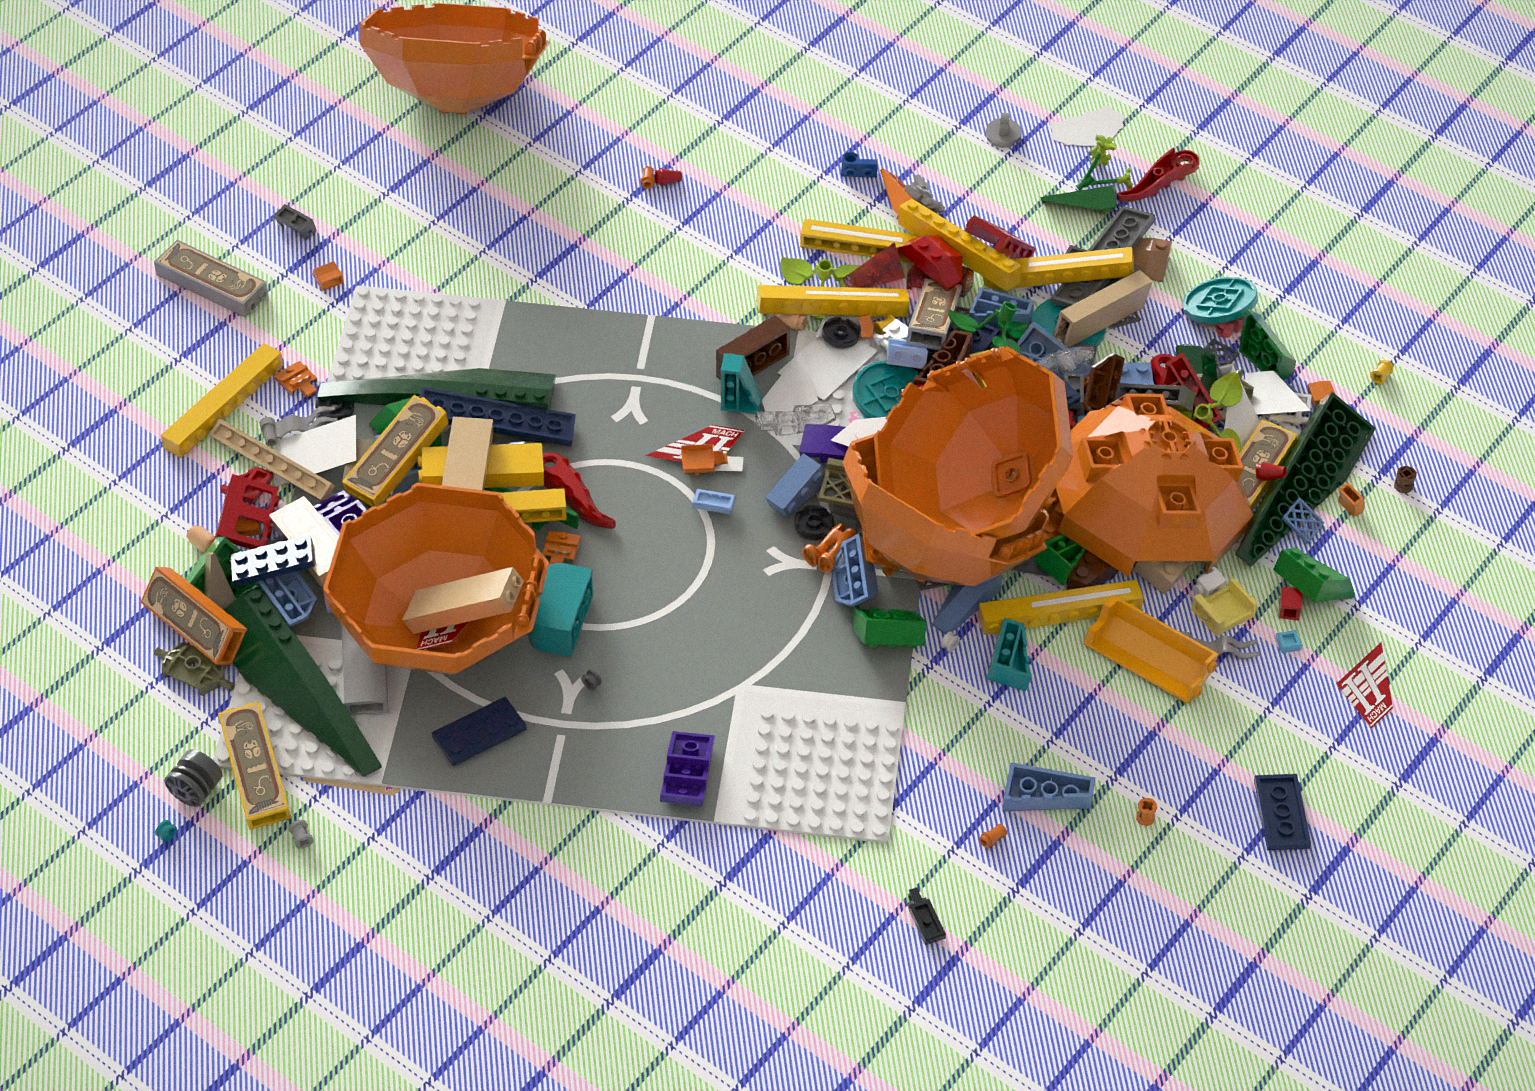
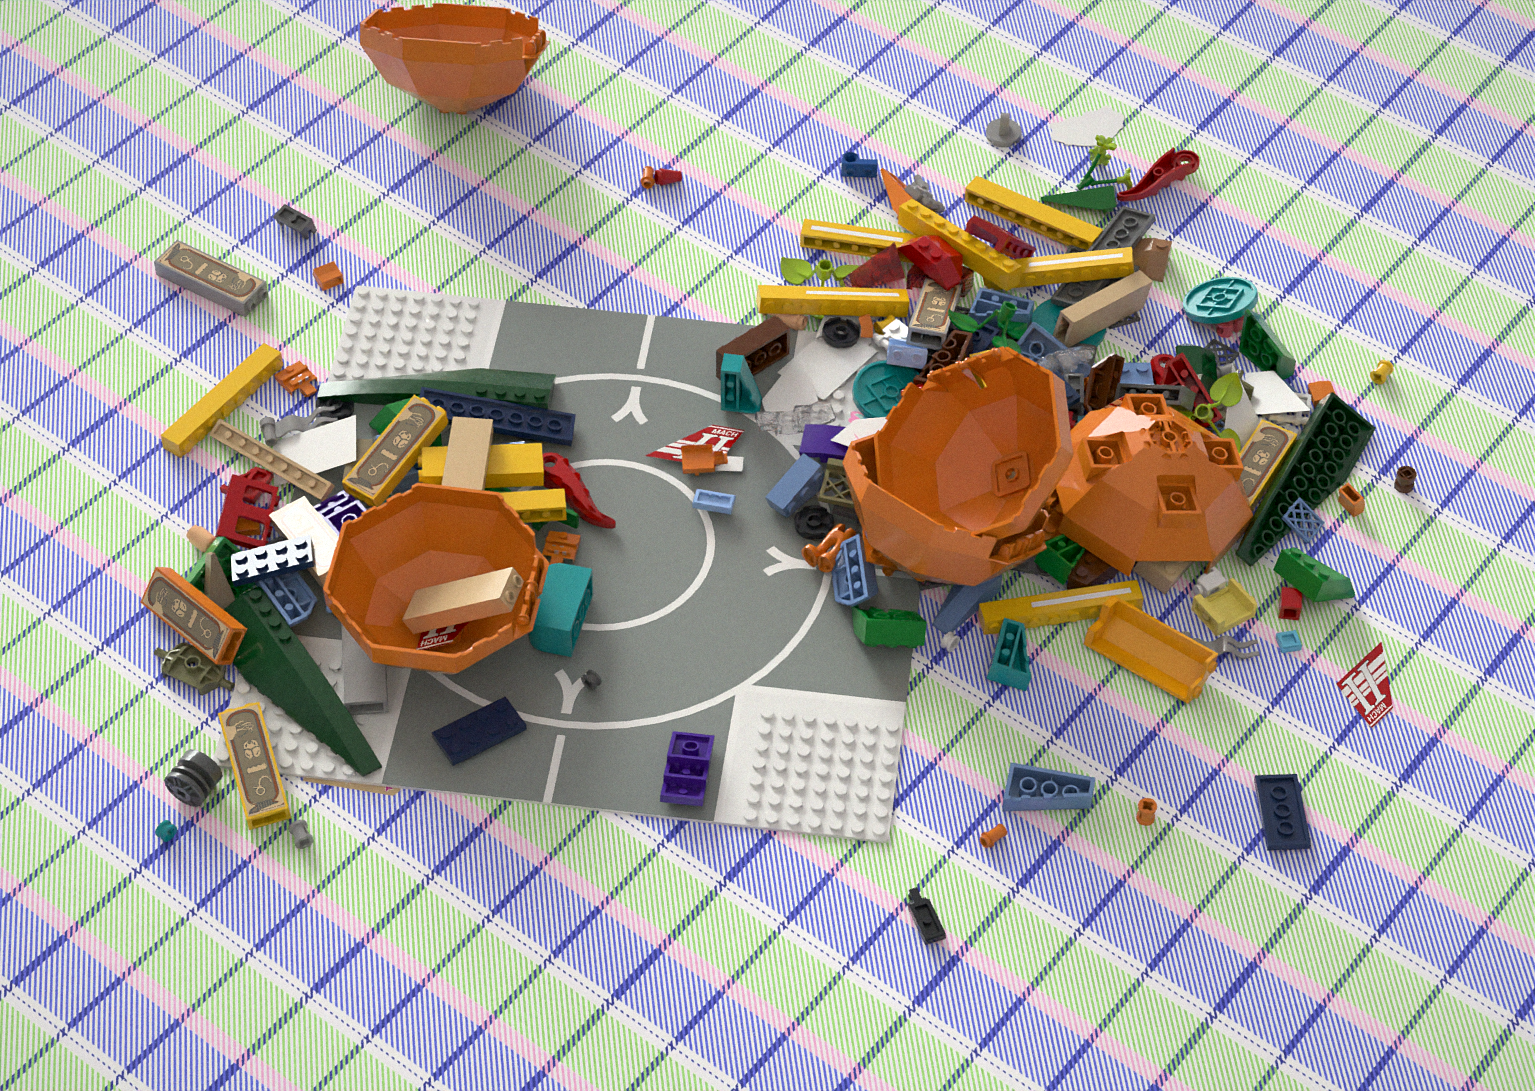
red cone [1256,462,1287,482] -> none
none -> yellow brick [965,176,1103,250]

